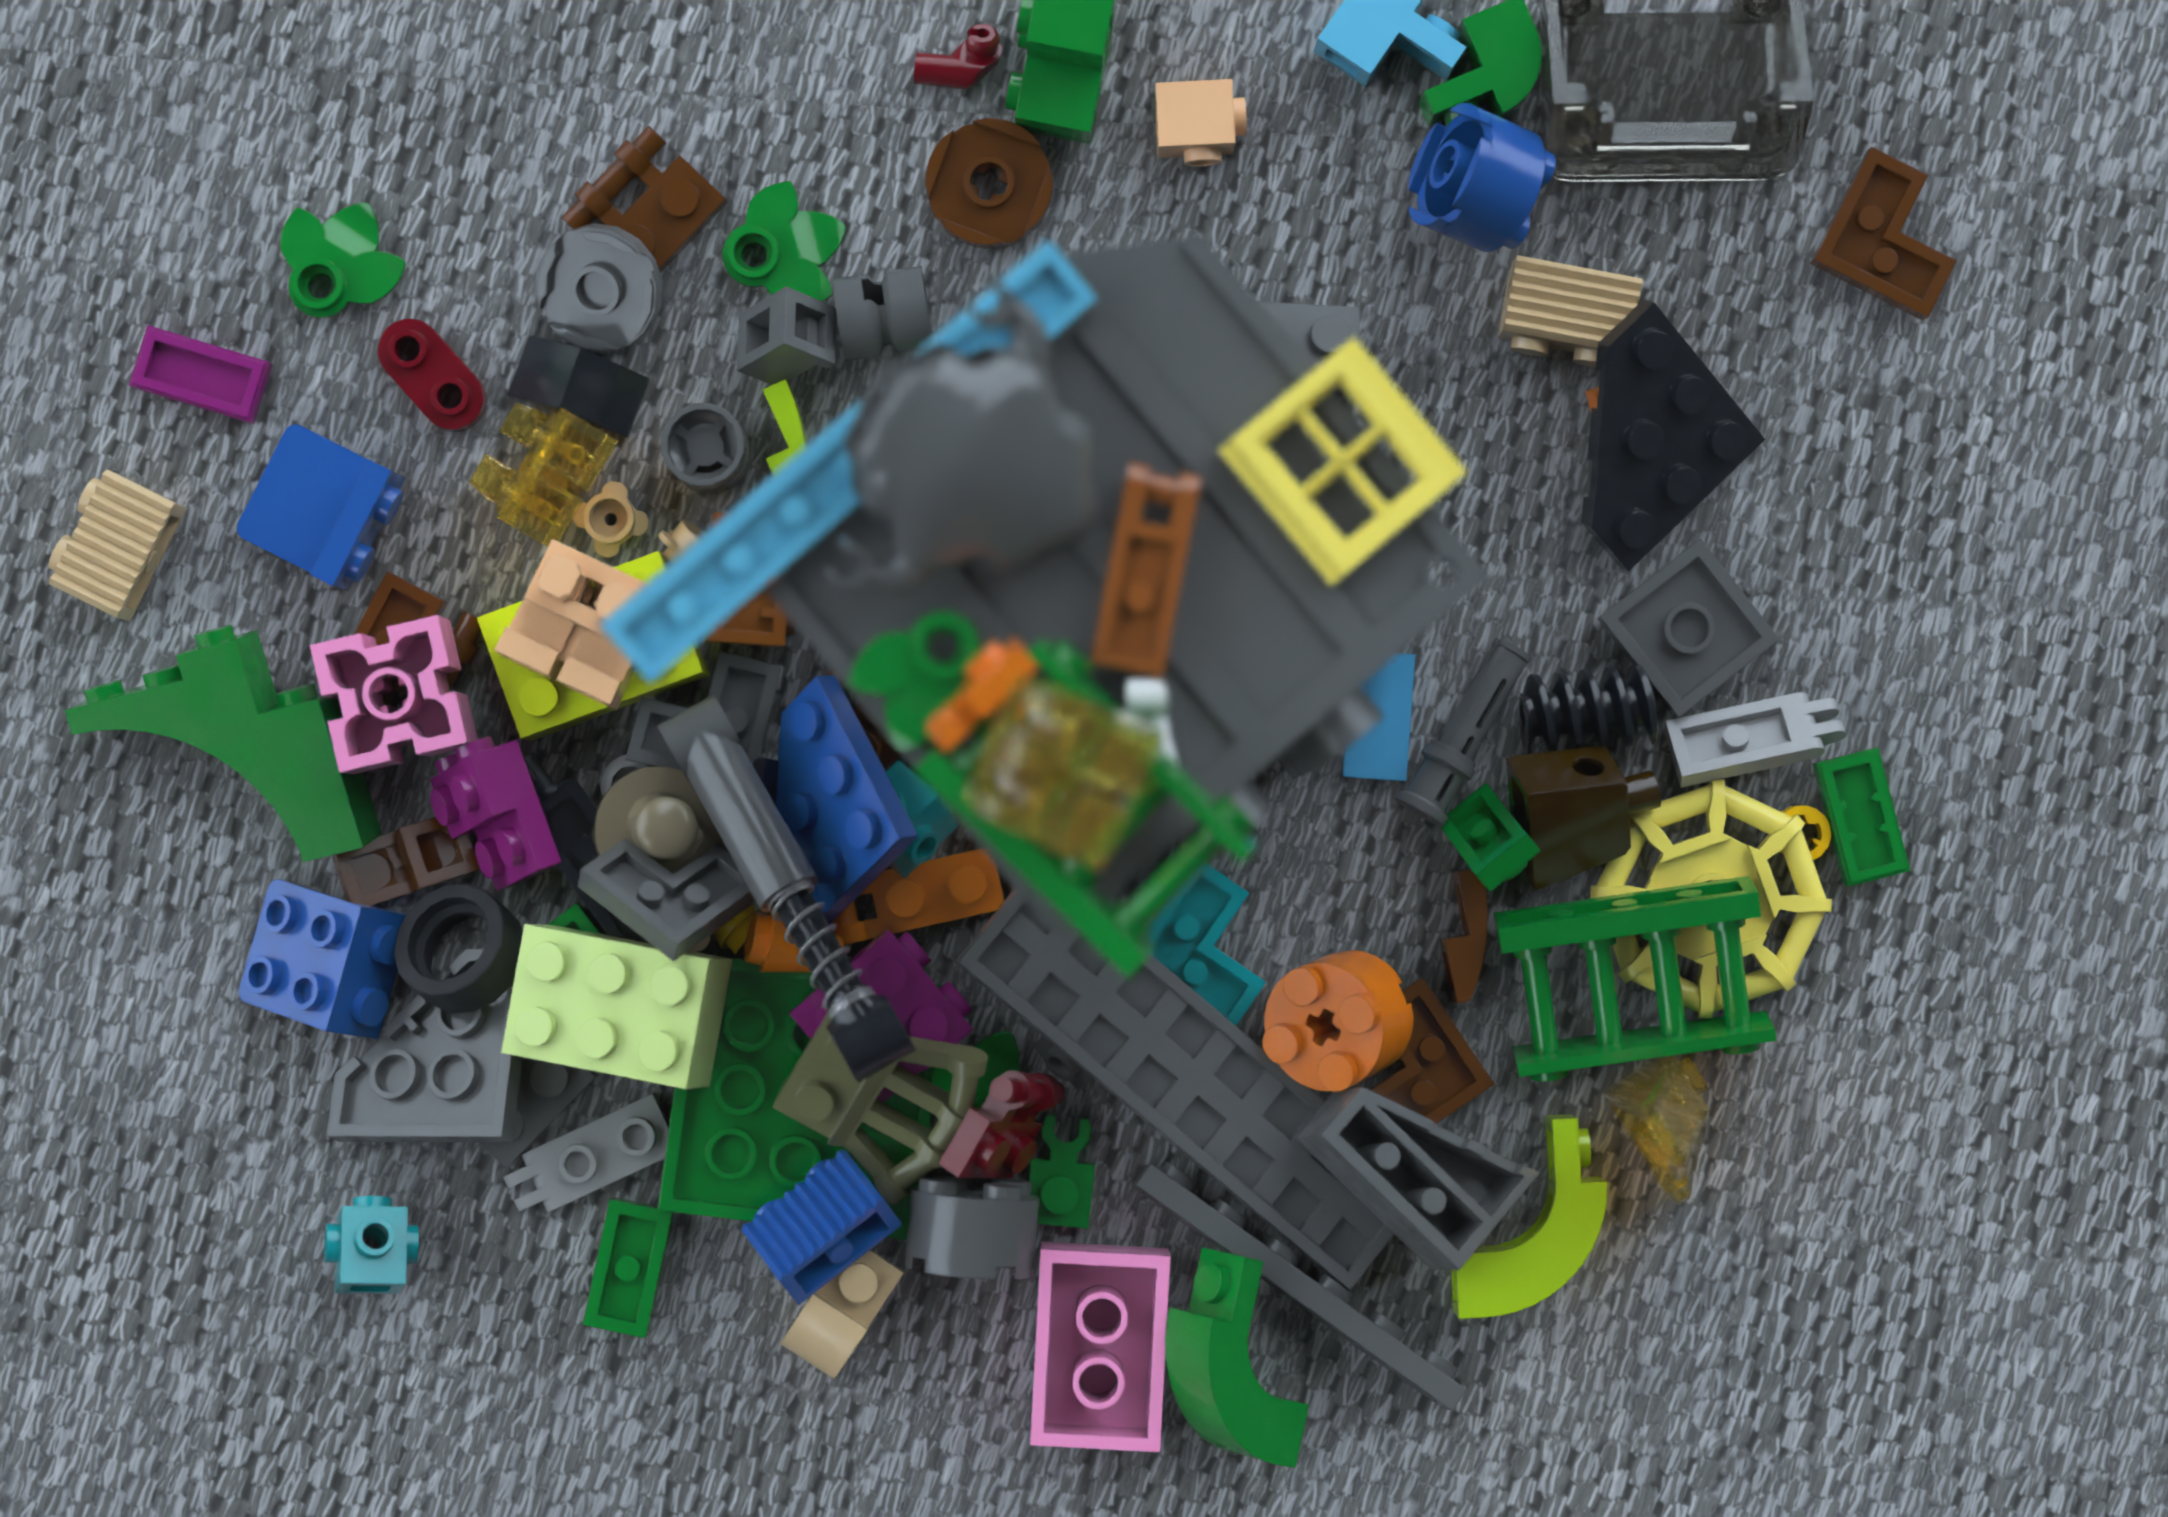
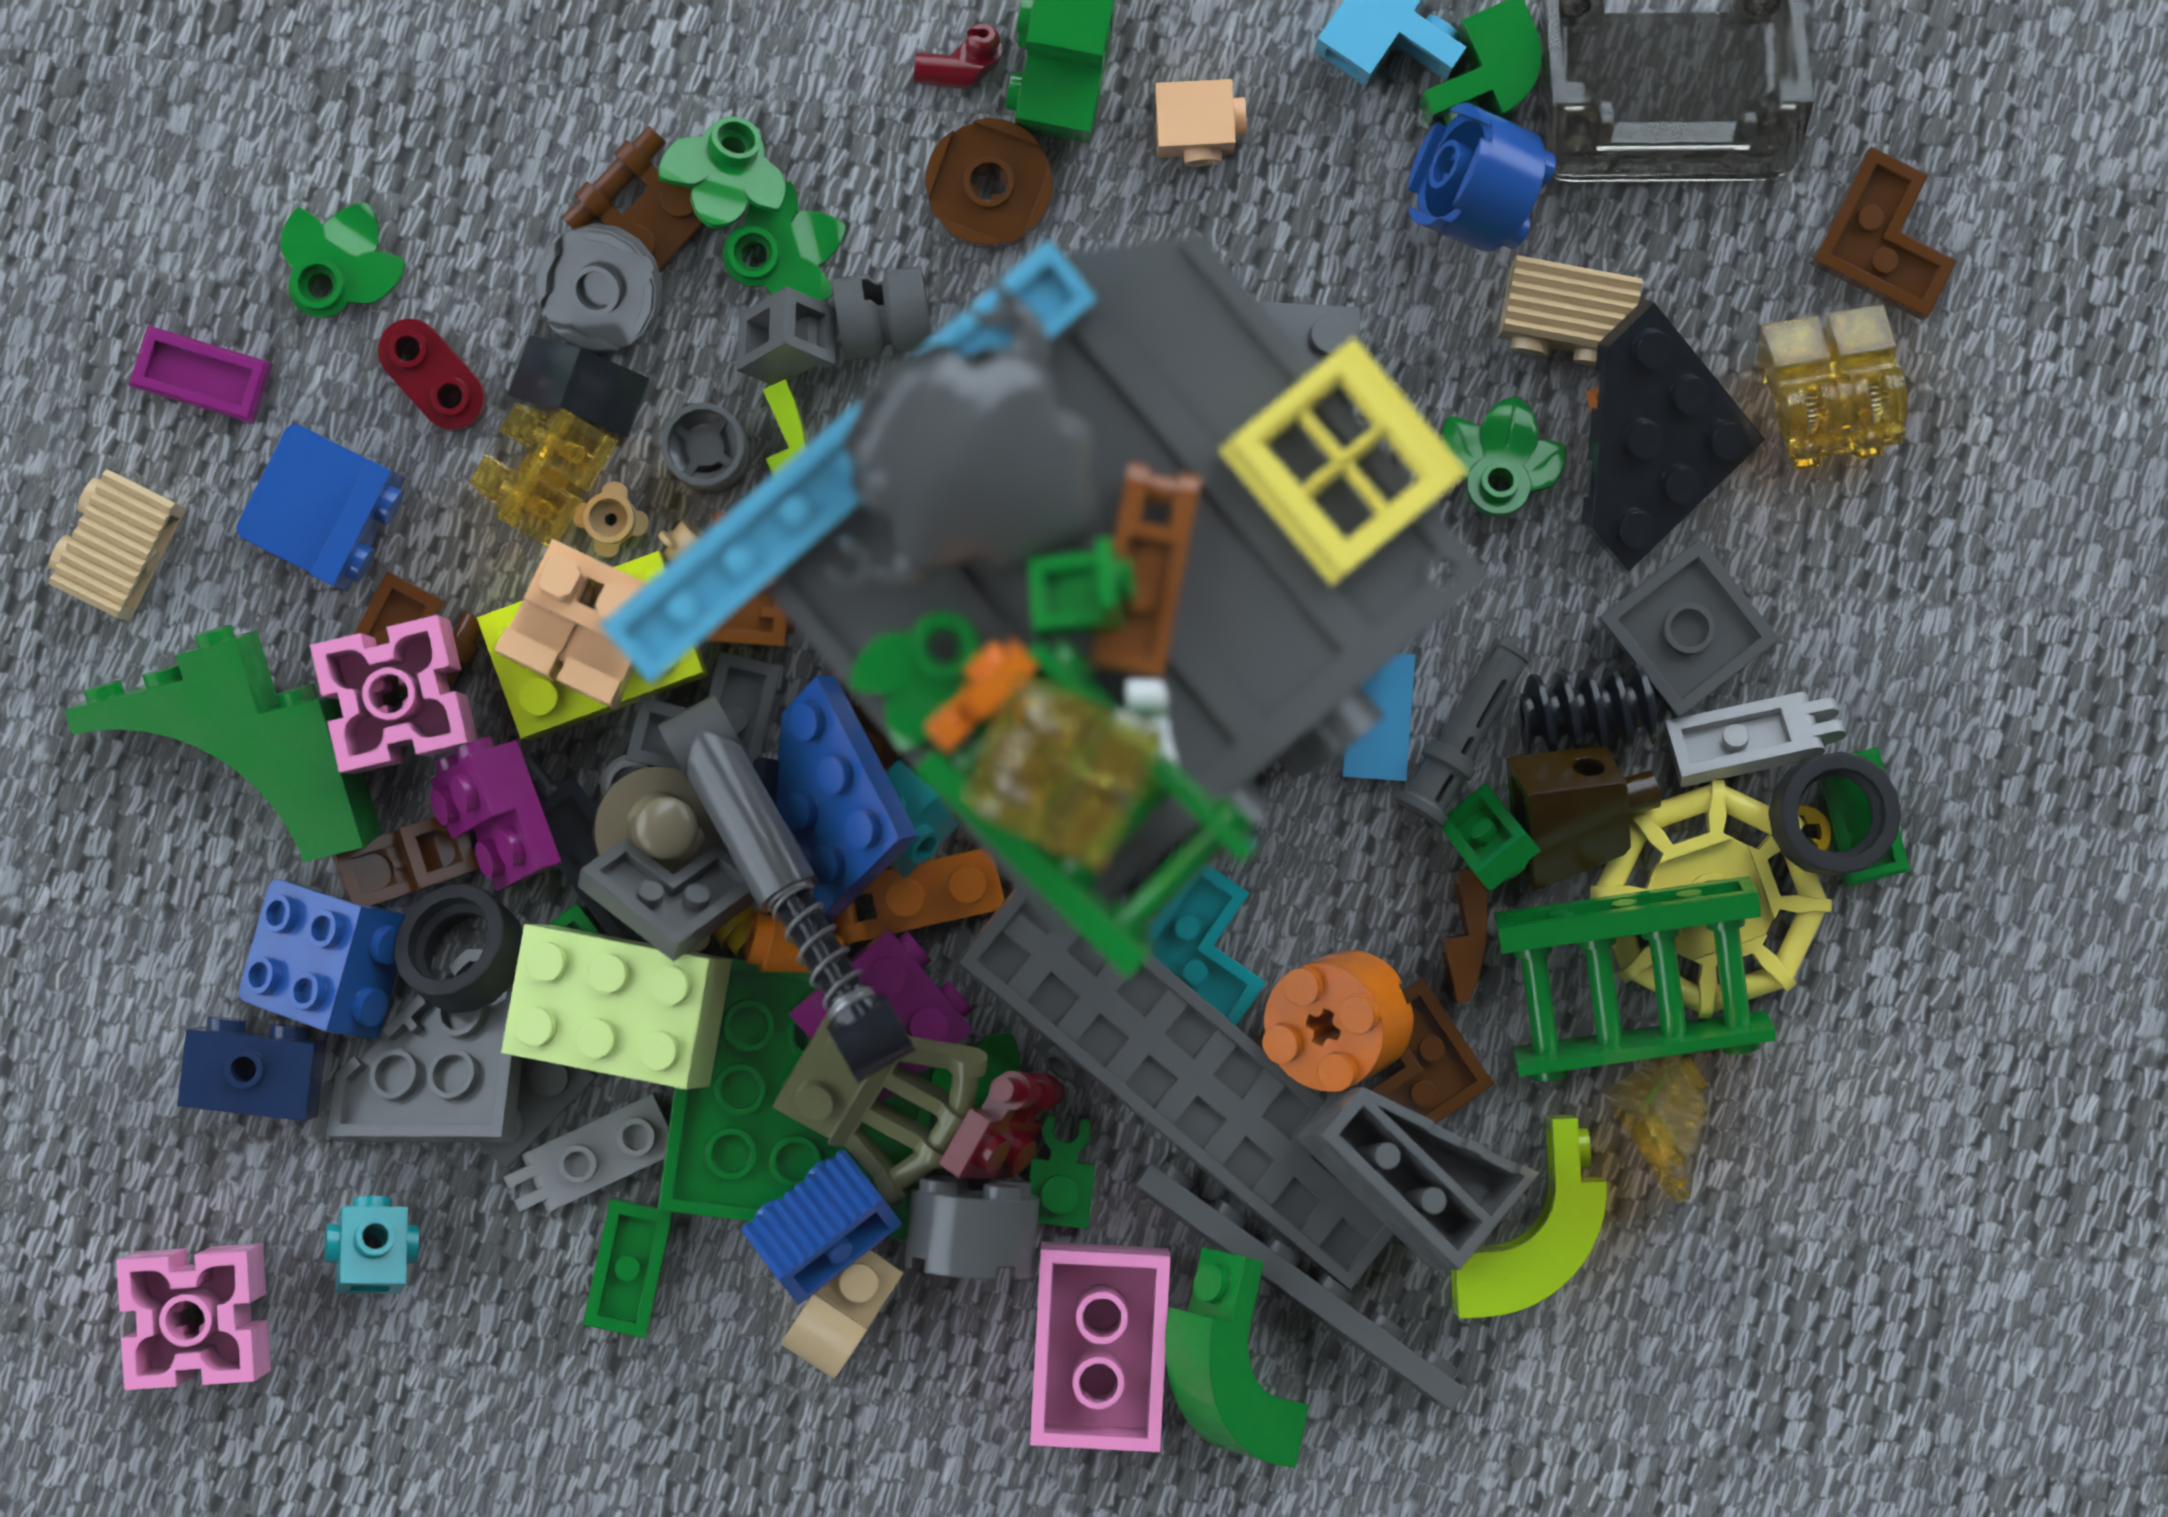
none -> bright pink brick [116,1243,271,1390]
none -> dark blue brick [177,1016,327,1121]
none -> plate [658,116,786,229]
none -> green bracket [1028,537,1136,638]
none -> green plate [1441,397,1567,517]
none -> clear yellow hips [1757,304,1908,470]
none -> black tyre [1768,752,1901,876]

